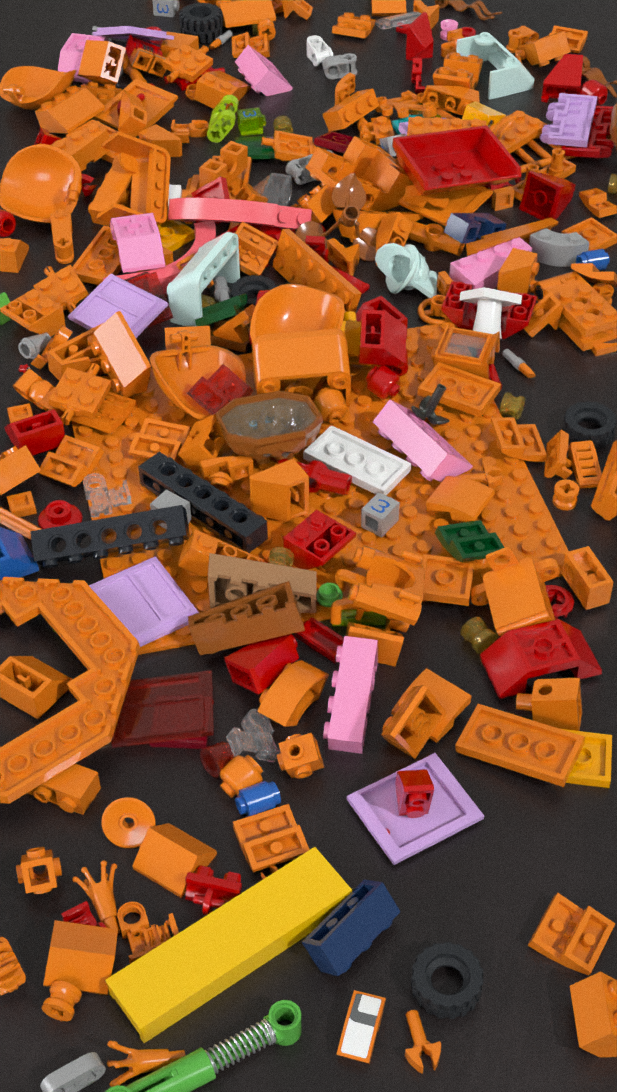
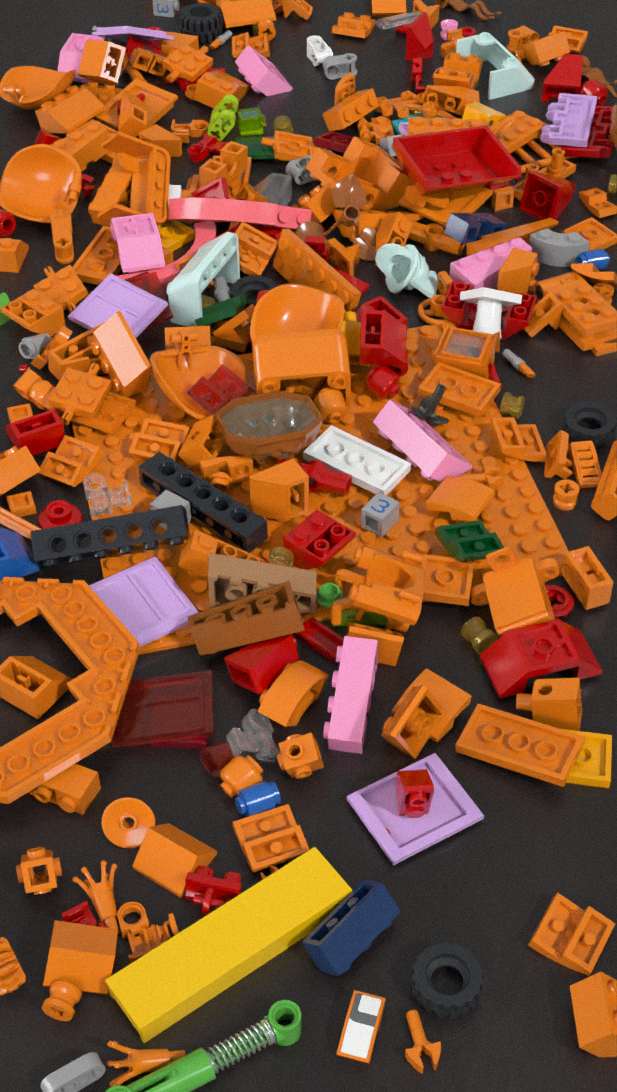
none -> red piece [187,134,228,162]

